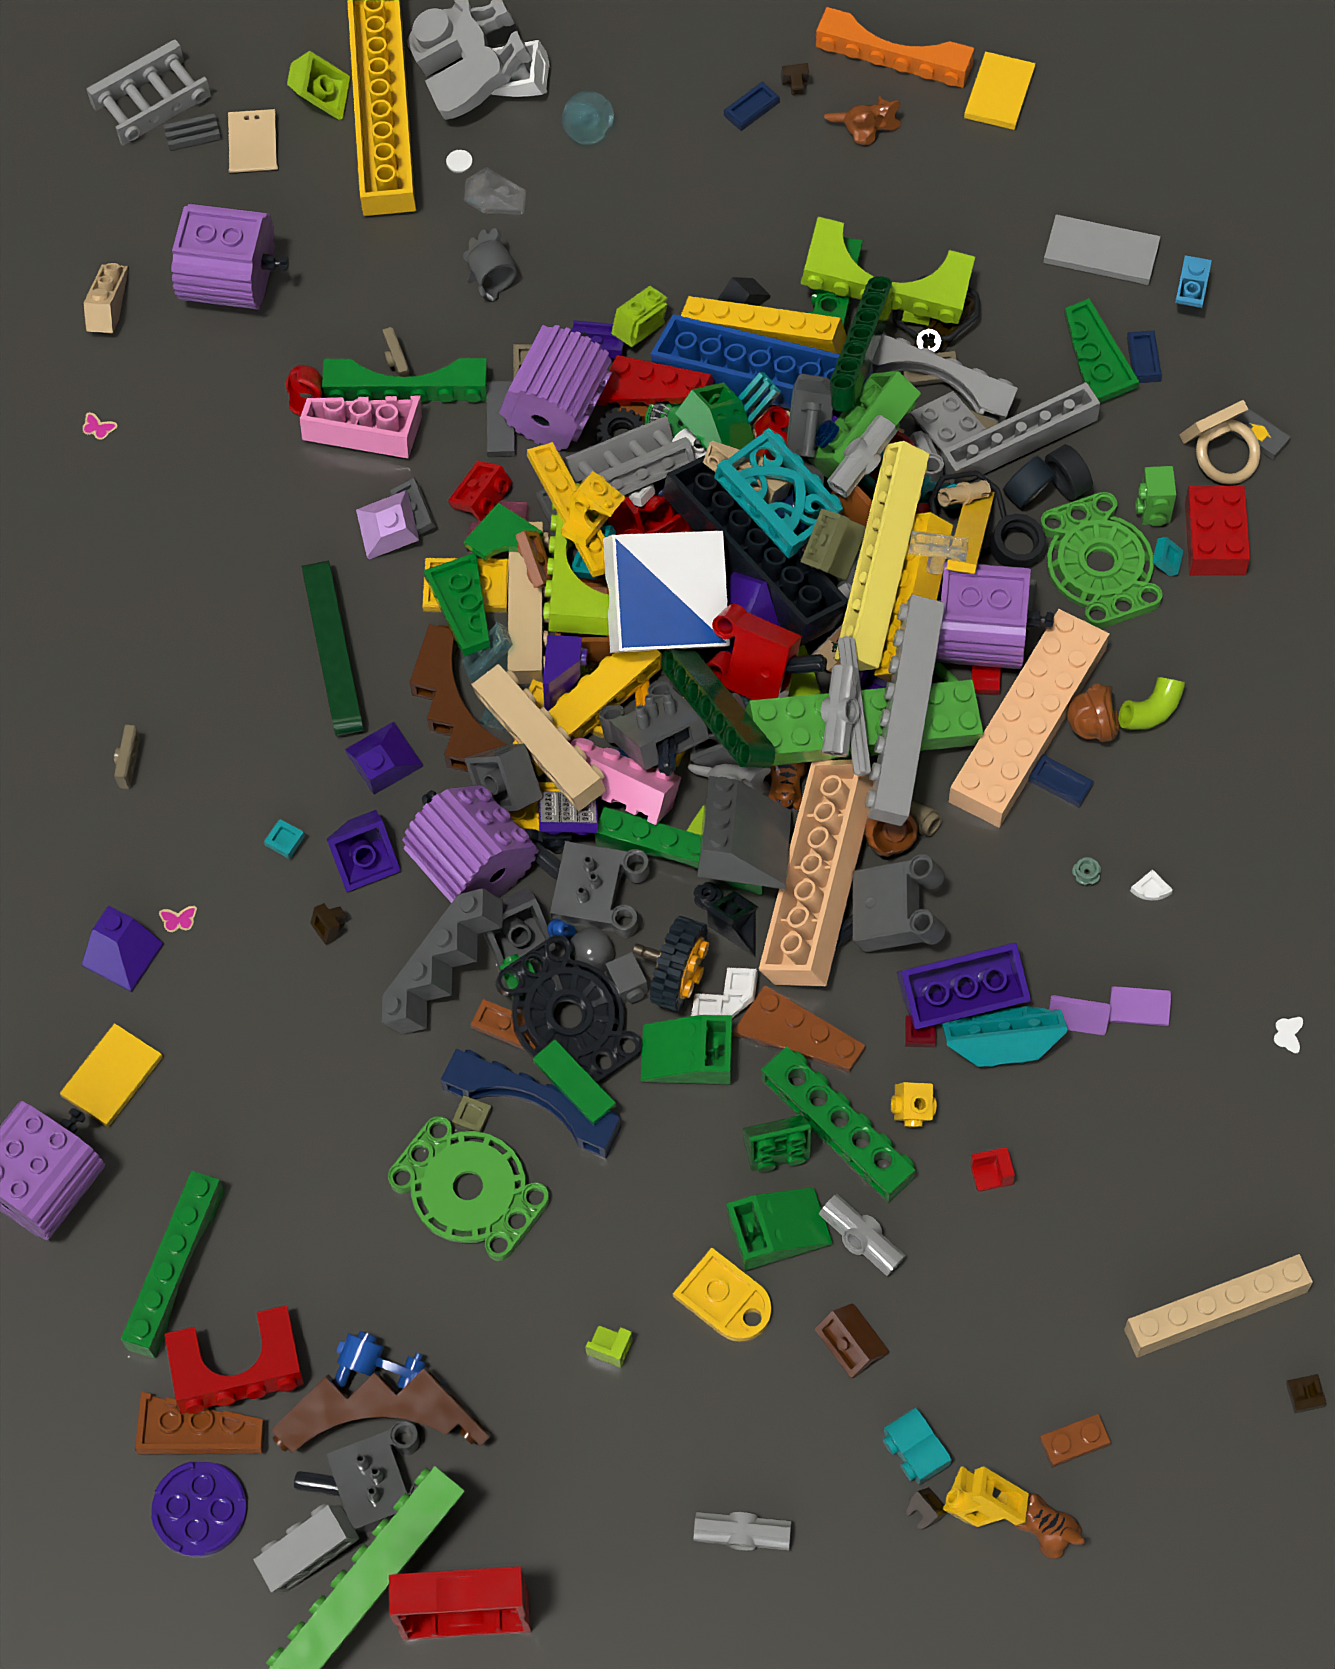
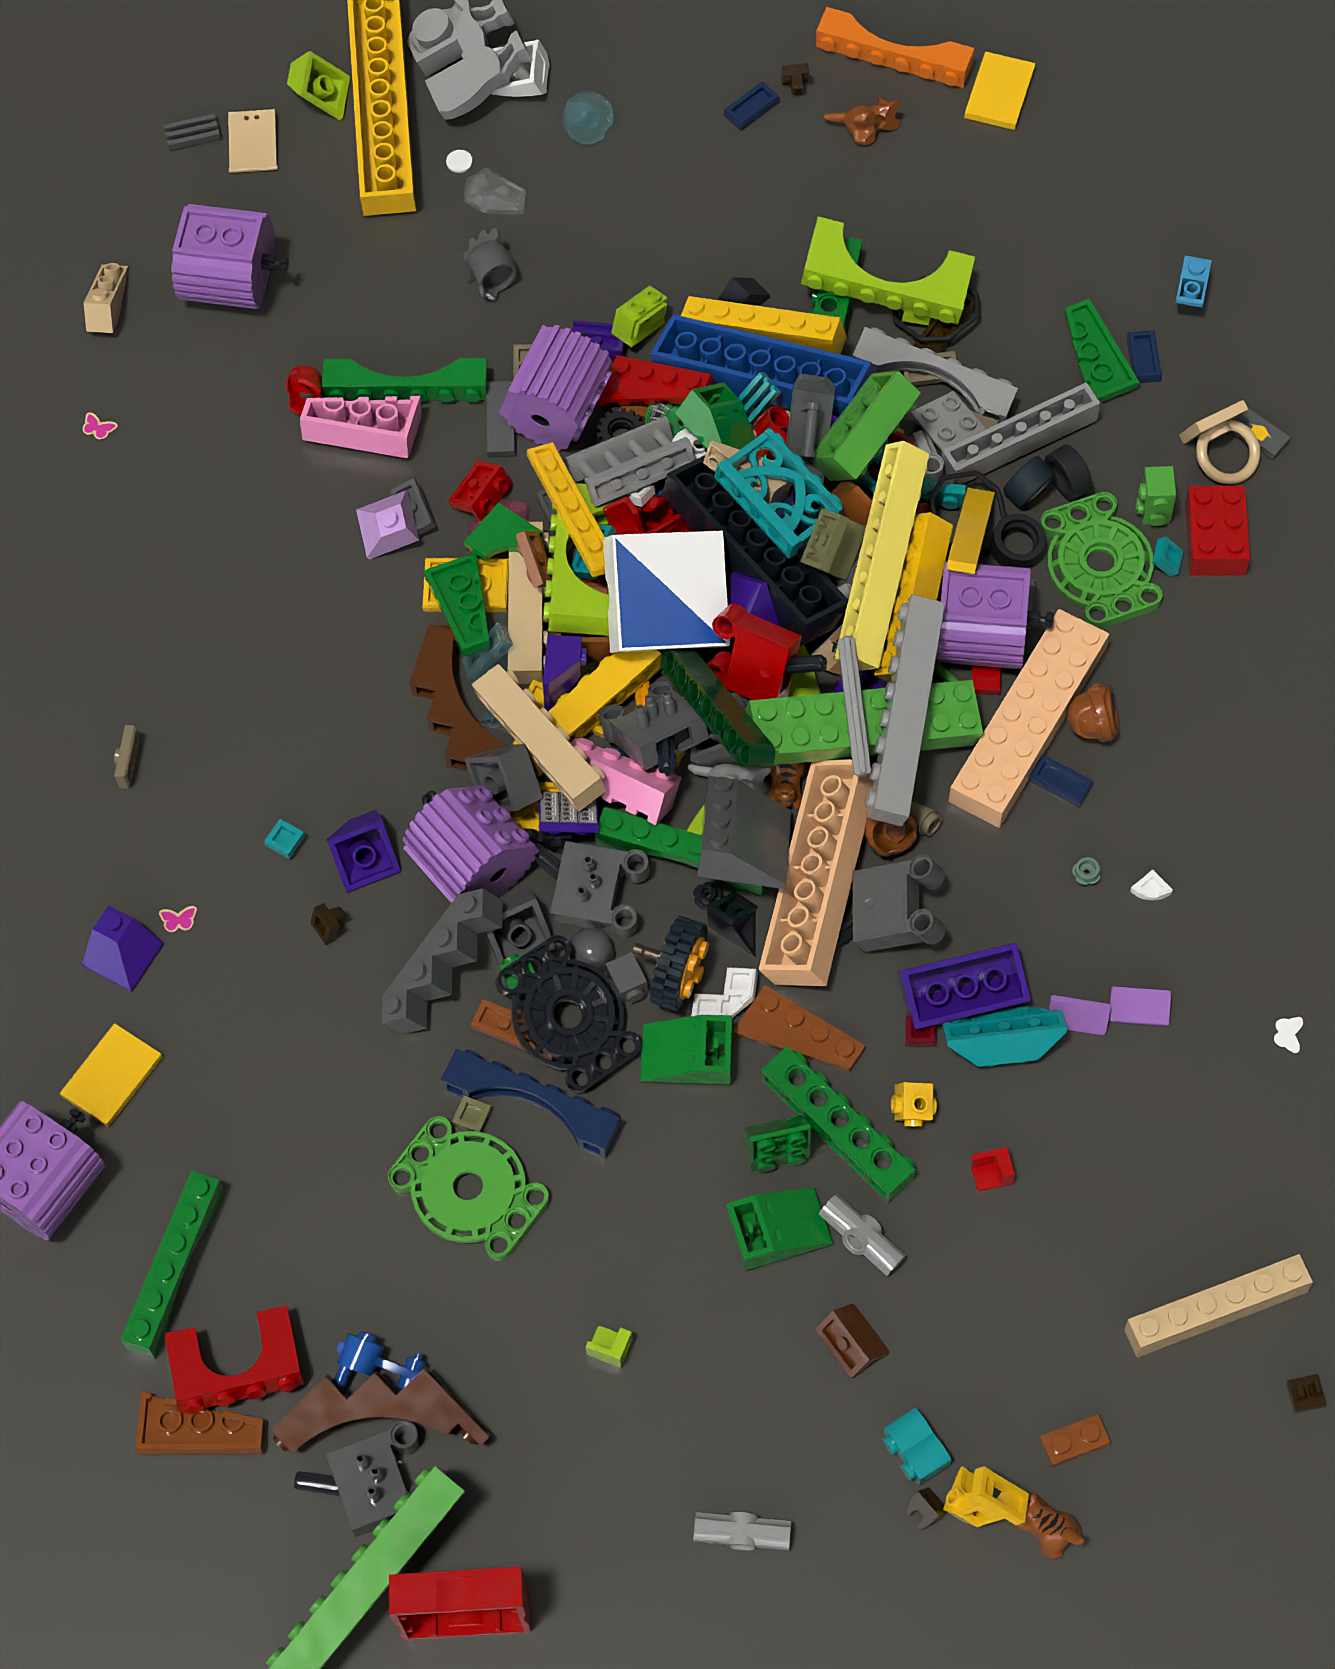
light grey fence [86,39,211,146] -> none
dark purple tile [151,1461,247,1557] -> none
light grey brick [253,1504,360,1593] -> none
dark green beam [301,560,364,736] -> none
dark purple slope [344,722,423,795] -> none
dark tan plate [382,327,410,377] -> none
green tile [532,1040,616,1126] -> none
blue arm [547,919,576,939] -> none
yellow tile [561,471,625,547] -> none
yellow tile [673,1248,771,1342] -> none
clear blue tile [815,420,839,448] -> none
light grey piece [821,665,860,757] -> none
light grey piece [827,415,897,497] -> none
dark green beam [830,276,892,412] -> none
clear tile [908,531,968,574] -> none
bush [917,329,942,353] -> none
tan pin [938,480,991,506] -> none
light grey tile [1043,215,1161,285] -> none
lime cylinder [1118,677,1185,730] -> none

